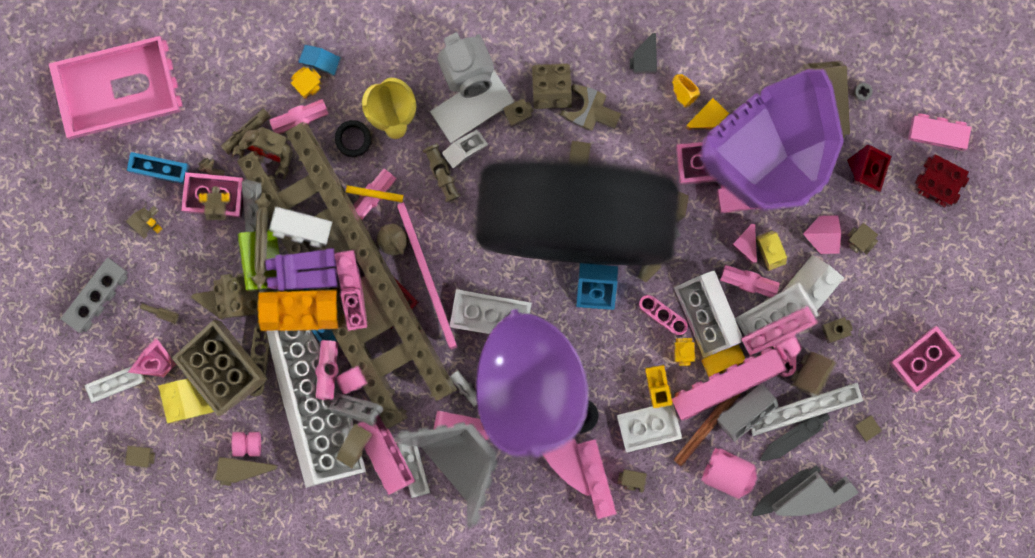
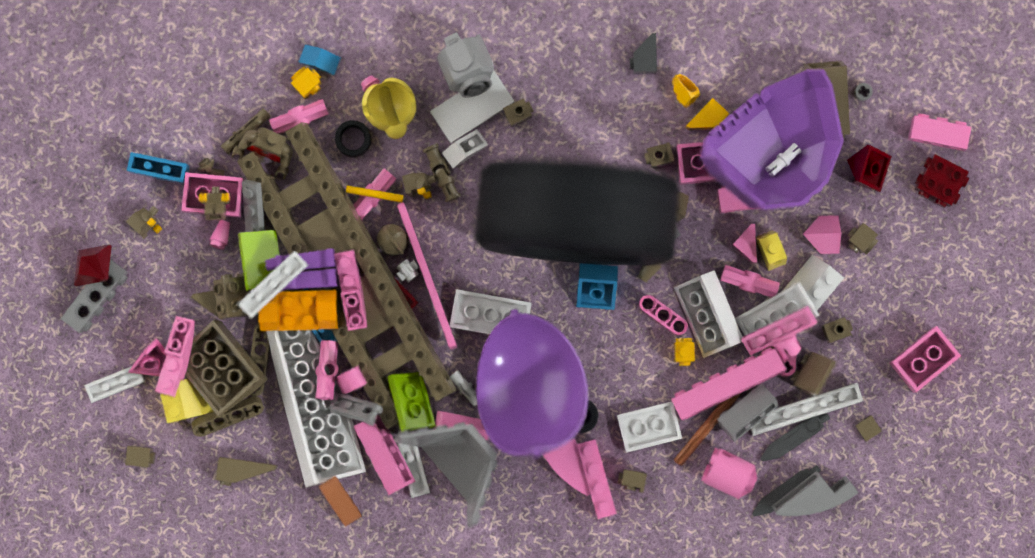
bright pink panel [49,36,183,140] -> none
dark tan axle [140,303,179,324] -> none
bright pink wheel [232,432,261,457] -> none
dark tan wheel [252,193,271,289] -> none
white brick [270,207,332,248] -> none
dark tan slope [336,424,372,469] -> none
dark tan bracket [532,64,572,109] -> none
dark tan connector [560,84,621,131] -> none
dark tan brick [569,141,591,161] -> none
yellow brick [645,364,673,408] -> none
yellow slope [701,344,746,377] -> none
none -> dark red slope [74,244,112,287]
none -> bright pink slope [155,316,195,397]
none -> dark tan beam [191,396,264,437]
none -> bright pink cone [209,220,231,250]
none -> white tile [238,251,308,318]
none -> nougat beam [319,476,362,527]
none -> bright pink plate [361,76,379,93]
none -> lime tile [387,372,436,432]
none -> white gear [396,259,420,283]
none -> dark tan piece [402,173,437,199]
none -> dark tan brick [644,142,675,168]
none -> white pin [765,143,802,177]

